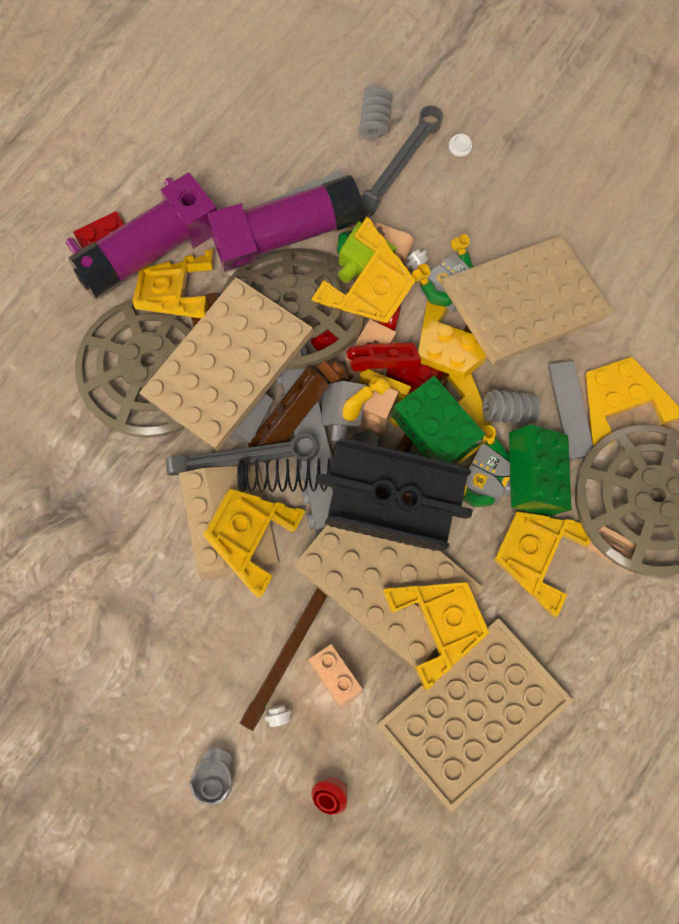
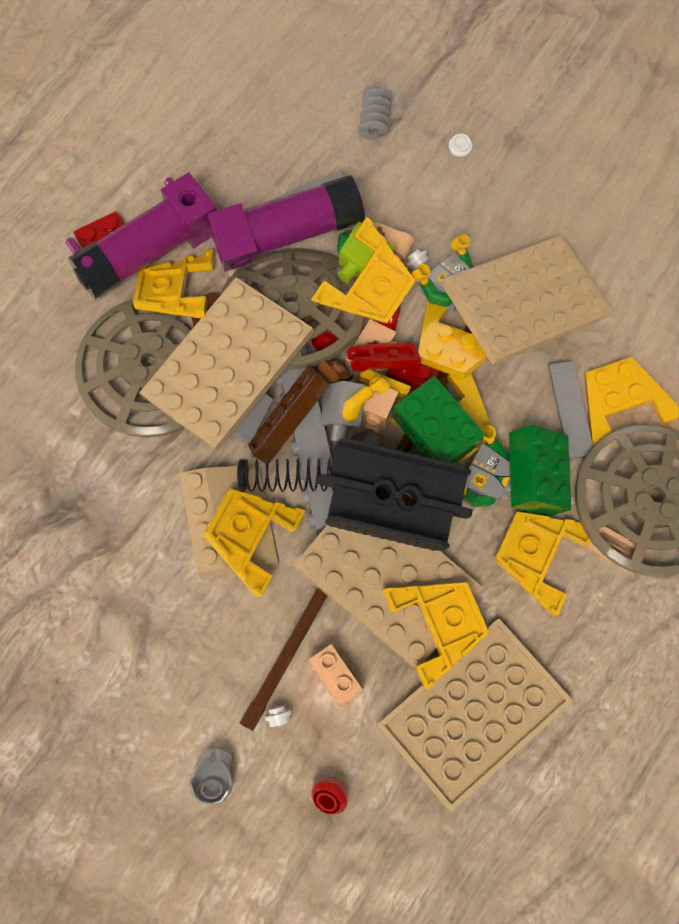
dark grey piece [165,433,319,476] -> none
dark grey piece [361,105,443,218] -> none
light grey piece [482,389,540,425] -> none

